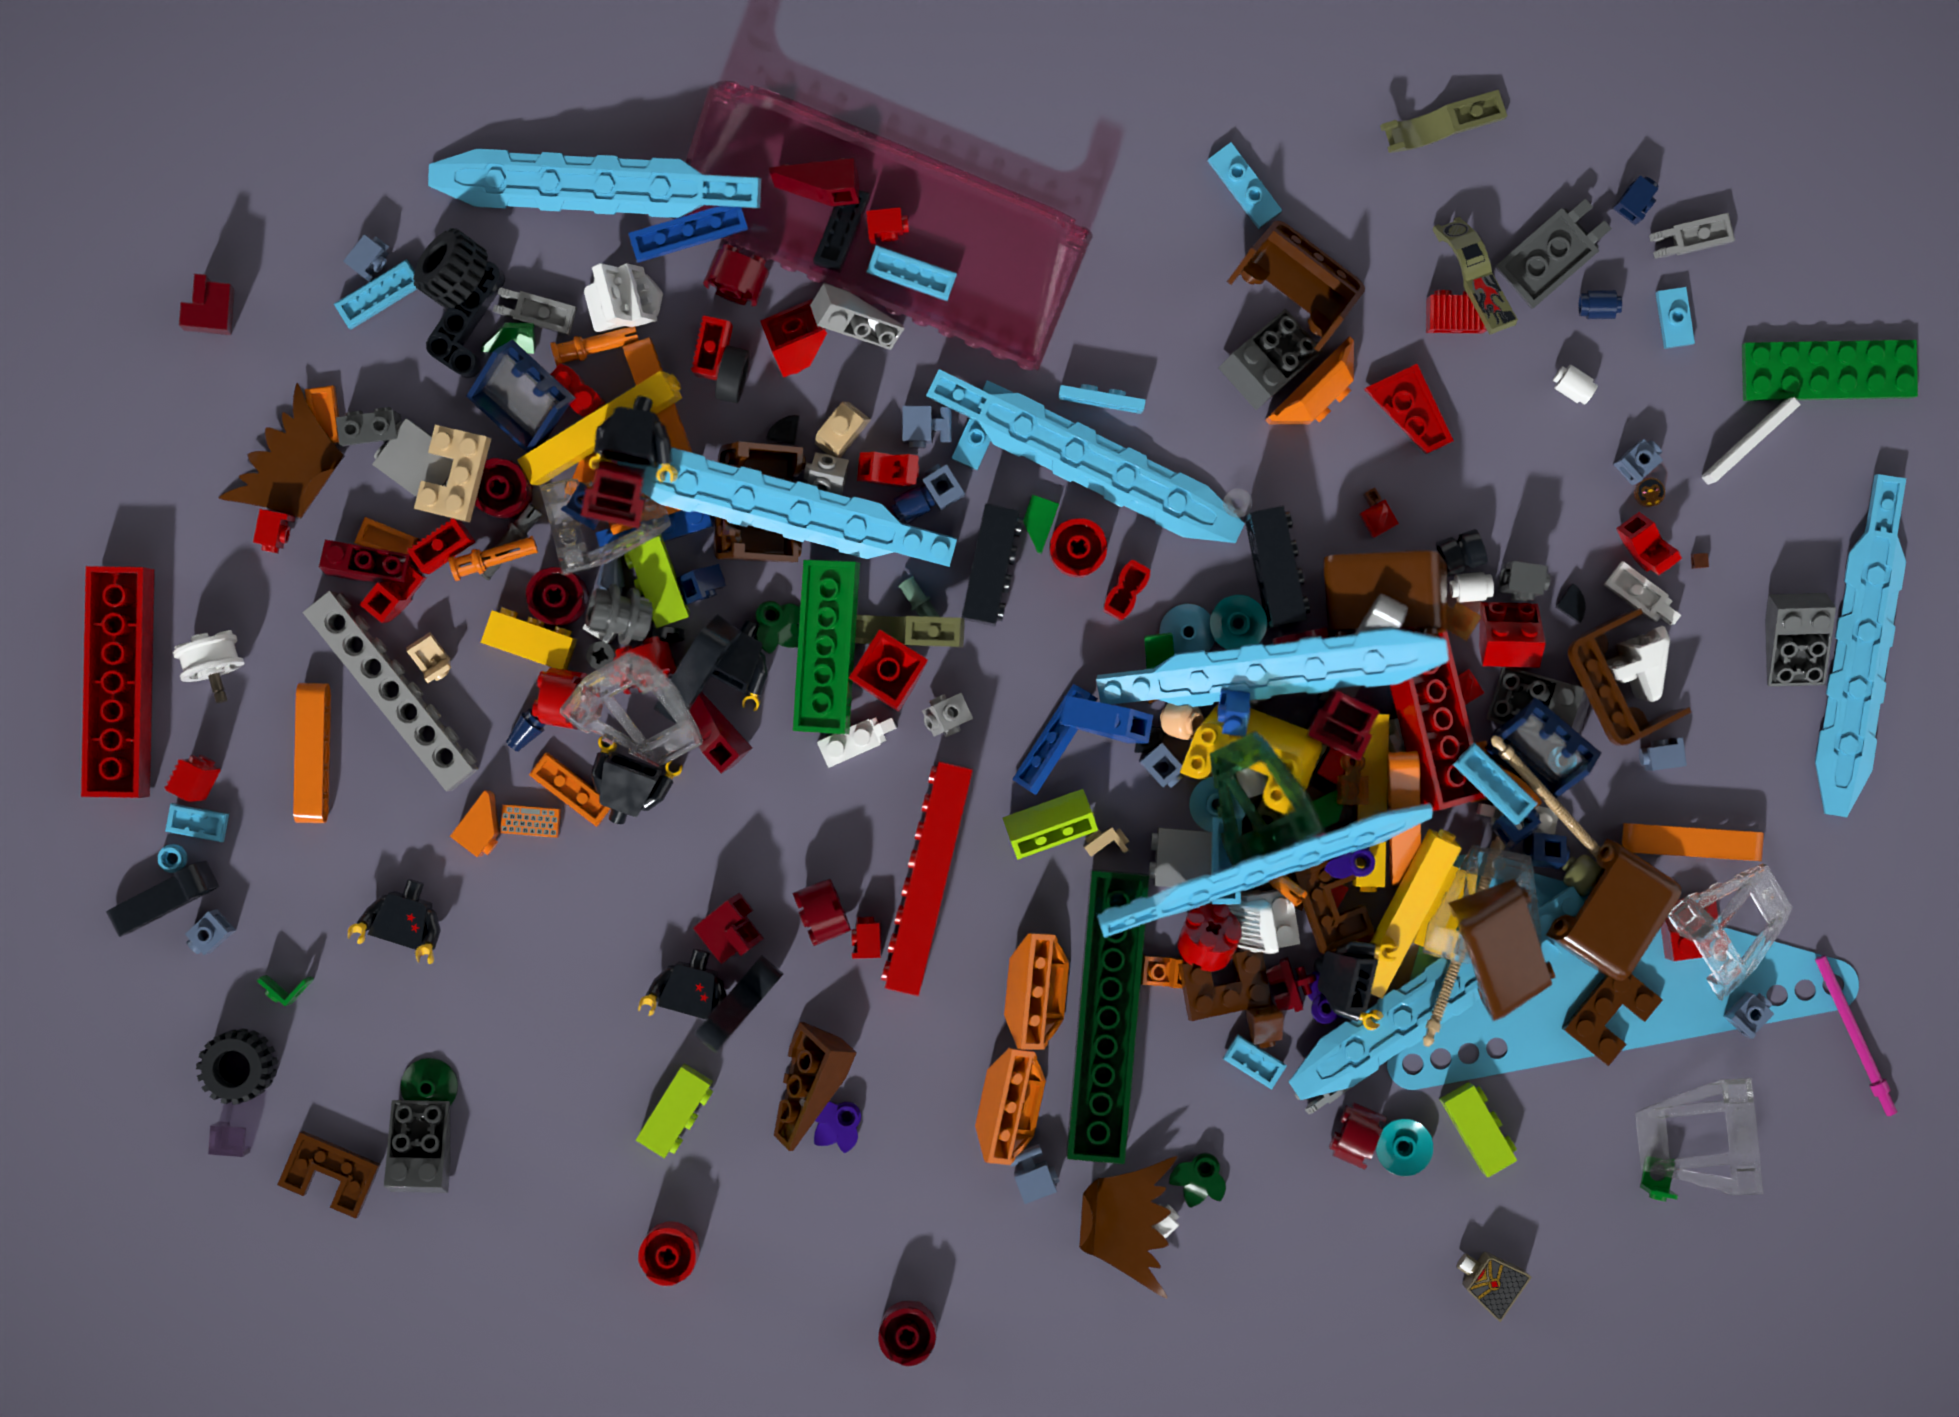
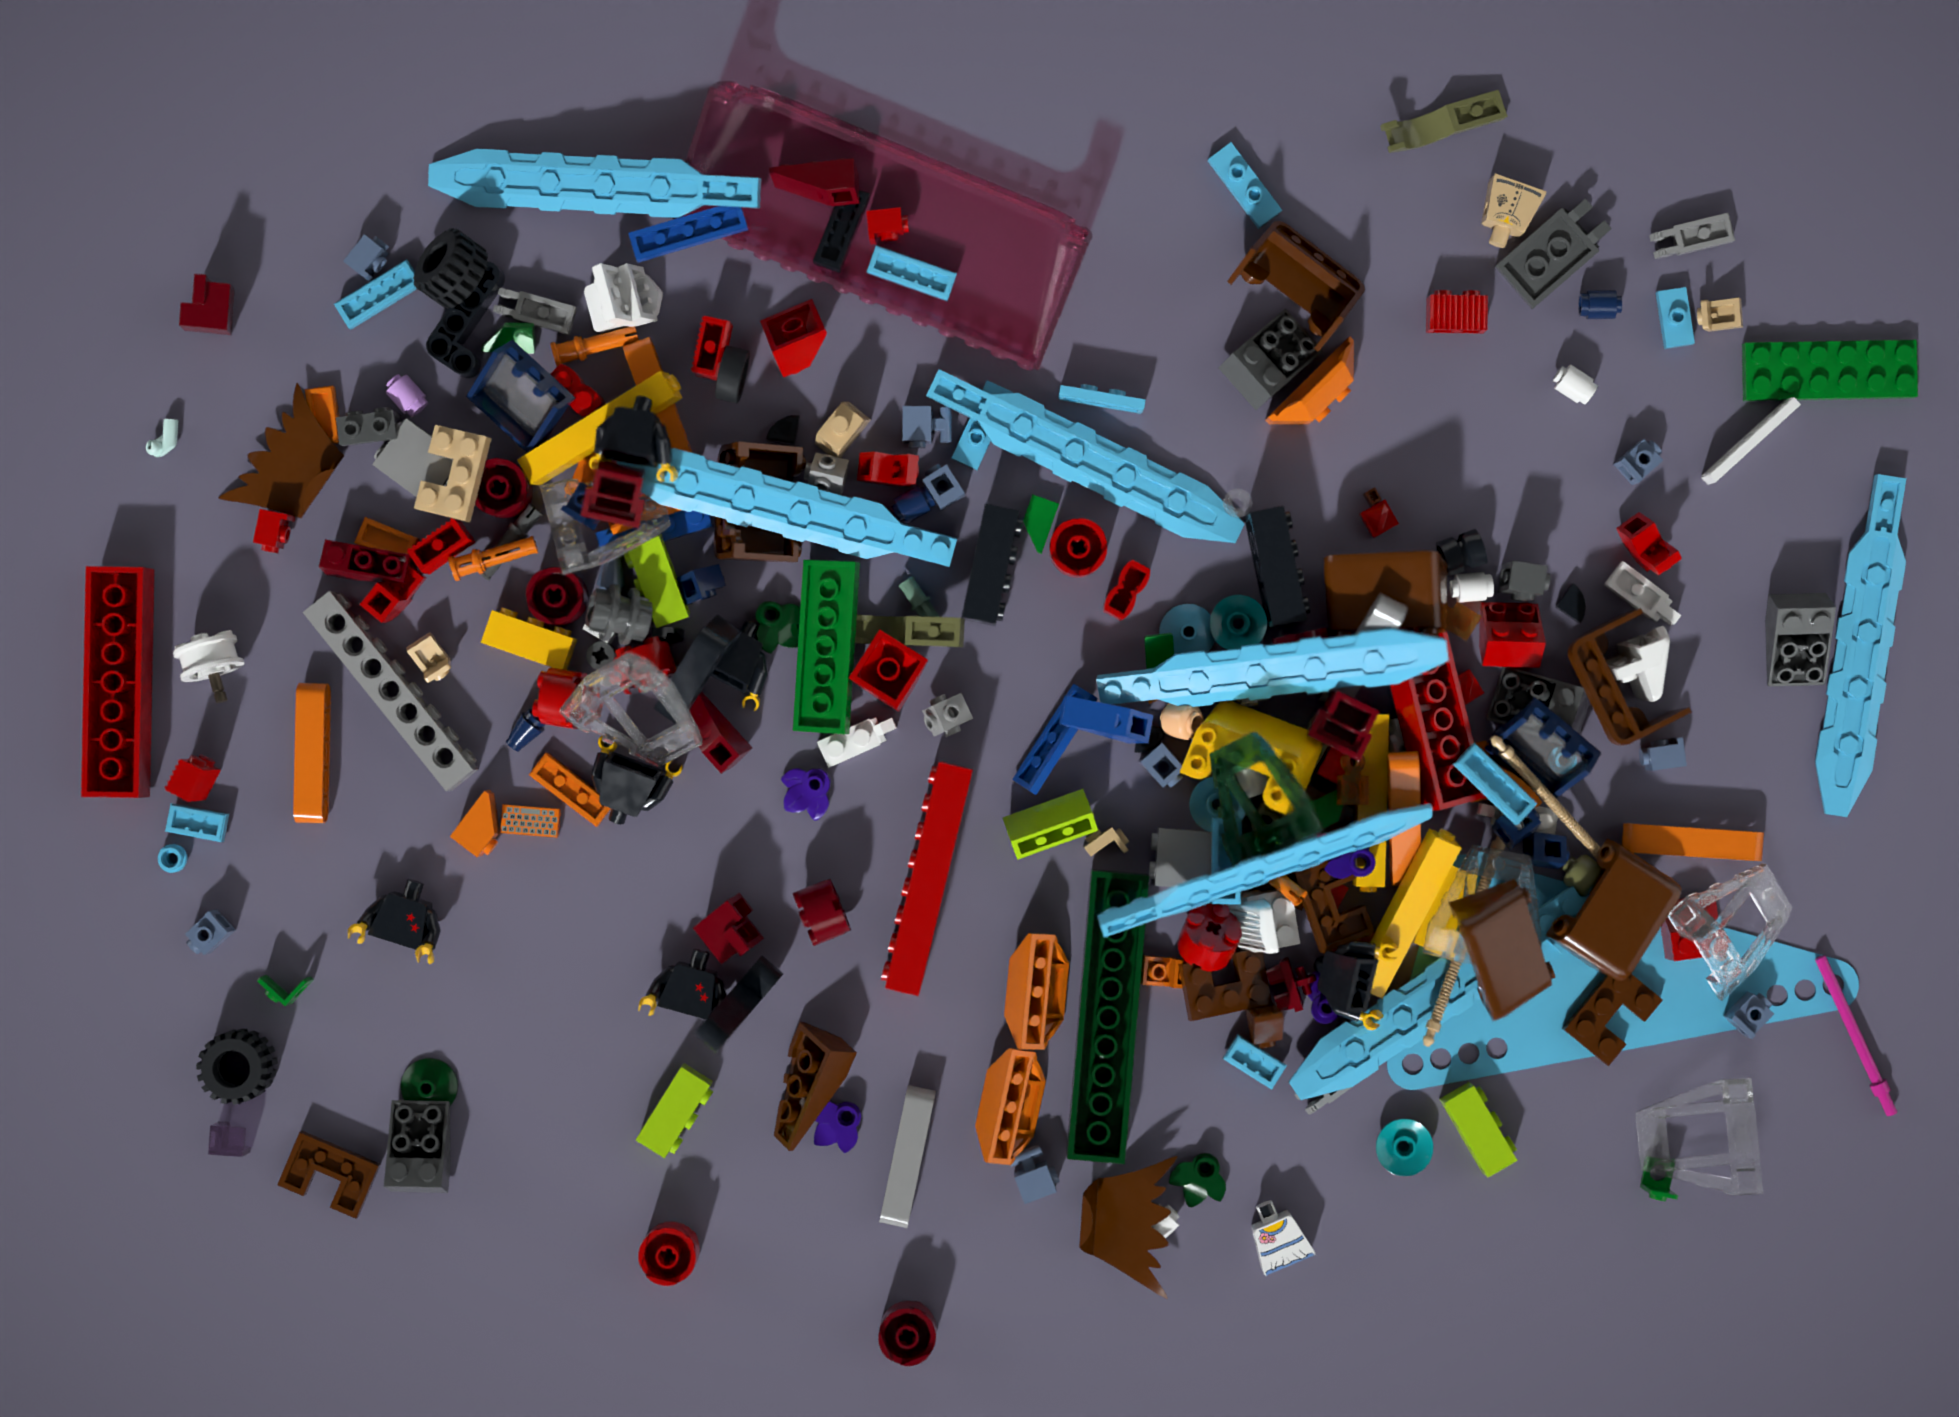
black beam [106,861,220,937] -> none
dark red brick [703,244,769,307] -> none
light grey slope [810,283,905,350] -> none
red brick [851,916,882,959] -> none
blue brick [1217,689,1250,737] -> none
dark red brick [1329,1102,1387,1170] -> none
red wing [1364,364,1454,454] -> none
olive piece [1433,217,1518,335] -> none
torso [1456,1252,1532,1322] -> none
dark blue brick [1613,175,1659,225] -> none
clear orange tile [1634,478,1665,507] -> none
copper piece [1691,553,1709,569] -> none
none -> light aqua arm [146,419,178,457]
none -> lavender brick [386,374,428,417]
none -> dark purple plate [781,768,831,821]
none -> light grey beam [879,1085,936,1228]
none -> white torso [1251,1200,1316,1276]
none -> tan torso [1482,173,1547,248]
none -> tan bracket [1697,298,1743,332]

